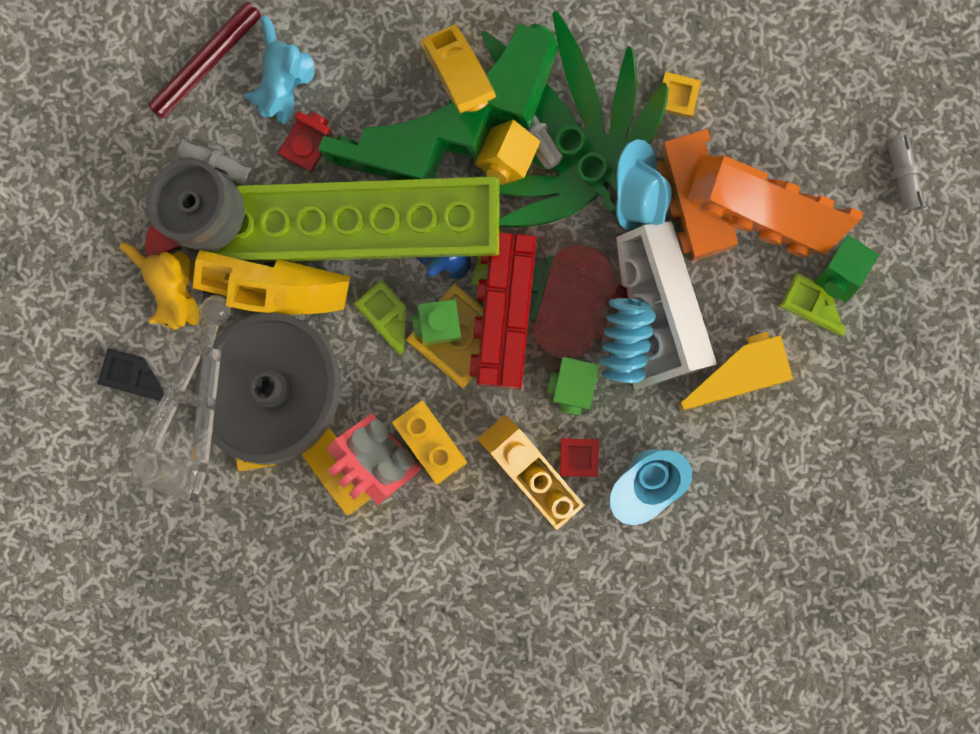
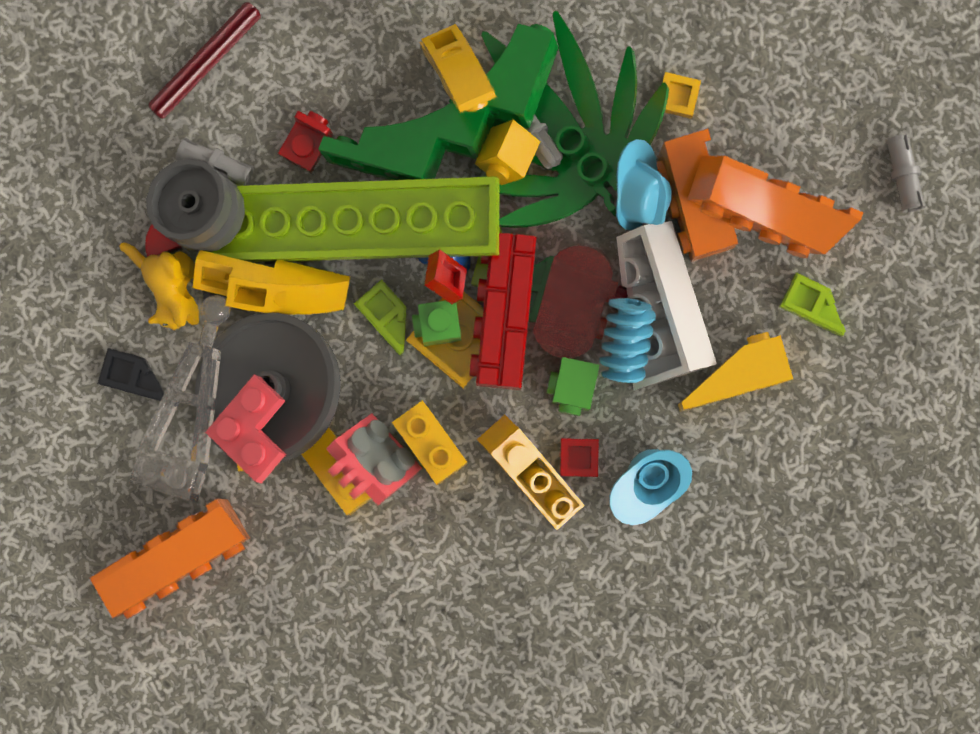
medium azure animal [244,16,315,124] -> none
green brick [814,234,879,303] -> none
none -> orange wedge [90,499,250,620]
none -> coral plate [205,374,286,484]
none -> red tile [424,249,467,304]

